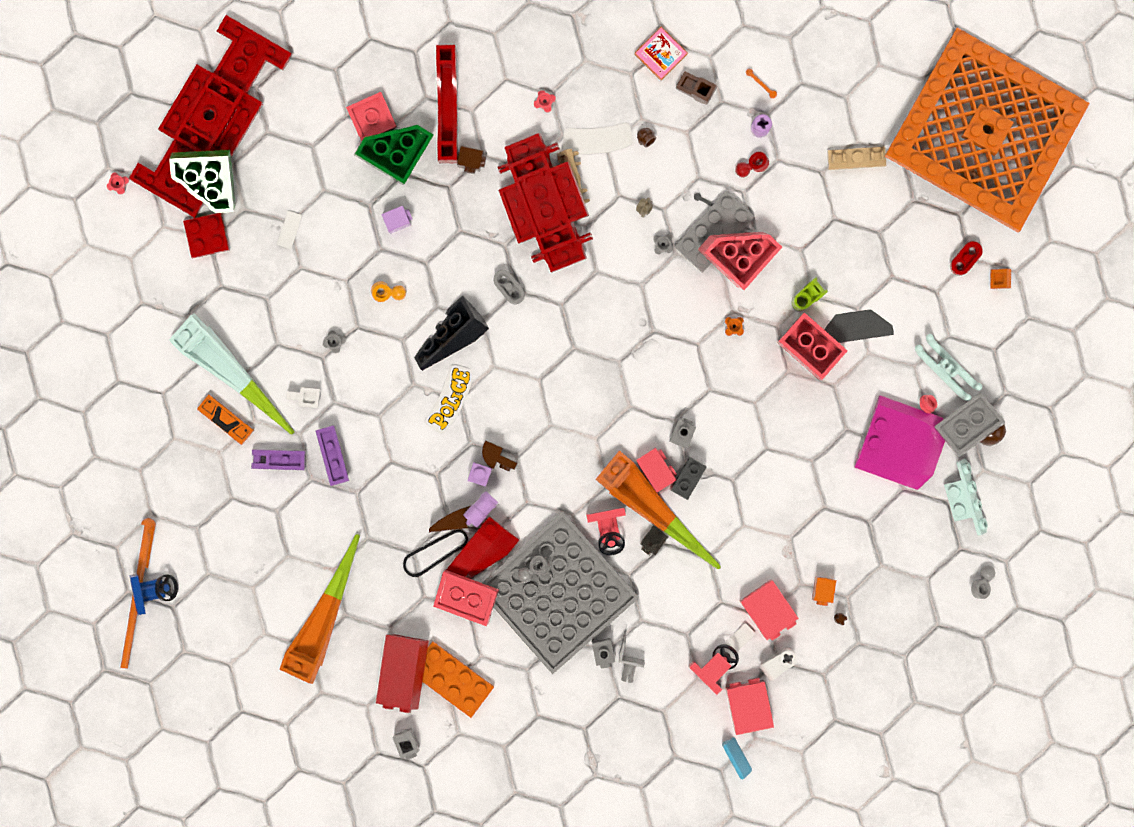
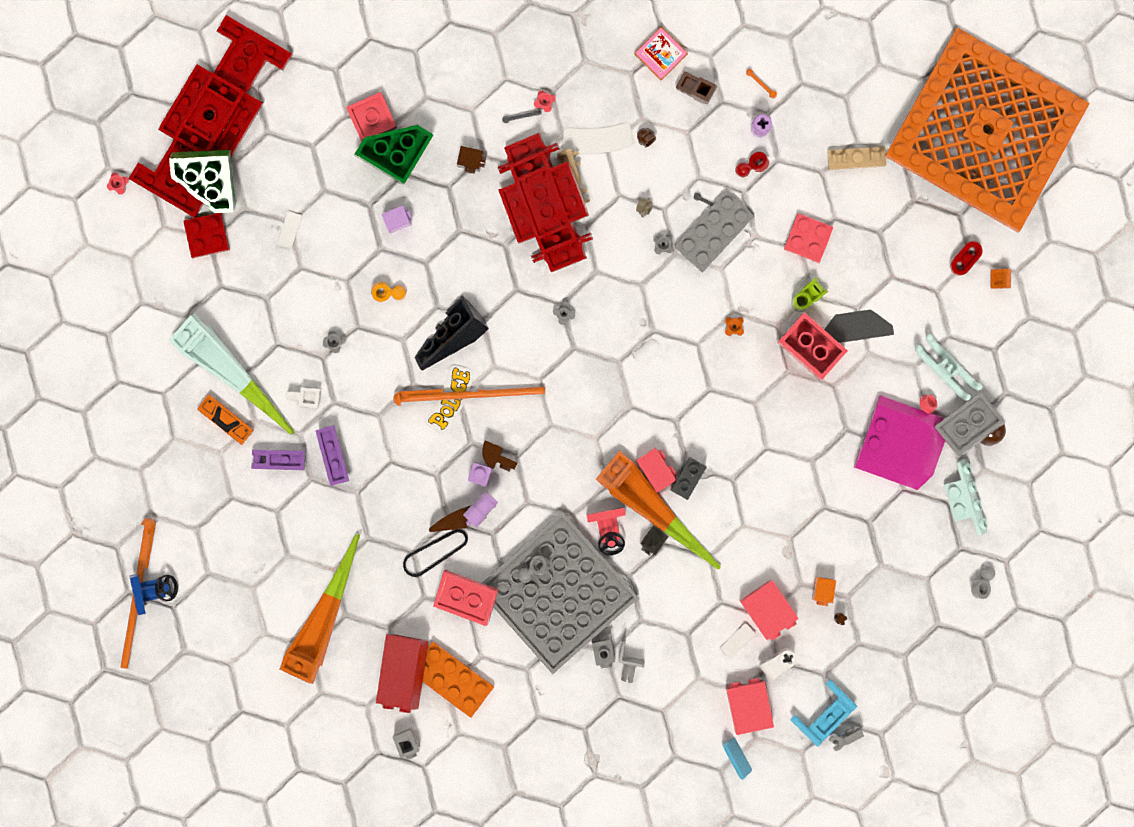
red arch [436,45,458,164] -> none
red wedge [442,516,519,579] -> none
light grey plate [493,270,525,304] -> none
light grey brick [669,418,696,448] -> none
coral piece [689,644,739,695] -> none
coral brick [698,232,782,290] -> none
none -> orange bar [393,387,545,406]
none -> dark grey hinge [502,110,542,123]
none -> light grey plate [553,302,575,325]
none -> coral plate [783,213,834,263]
none -> medium azure plate [790,679,857,747]
none -> light grey plate [829,726,864,751]

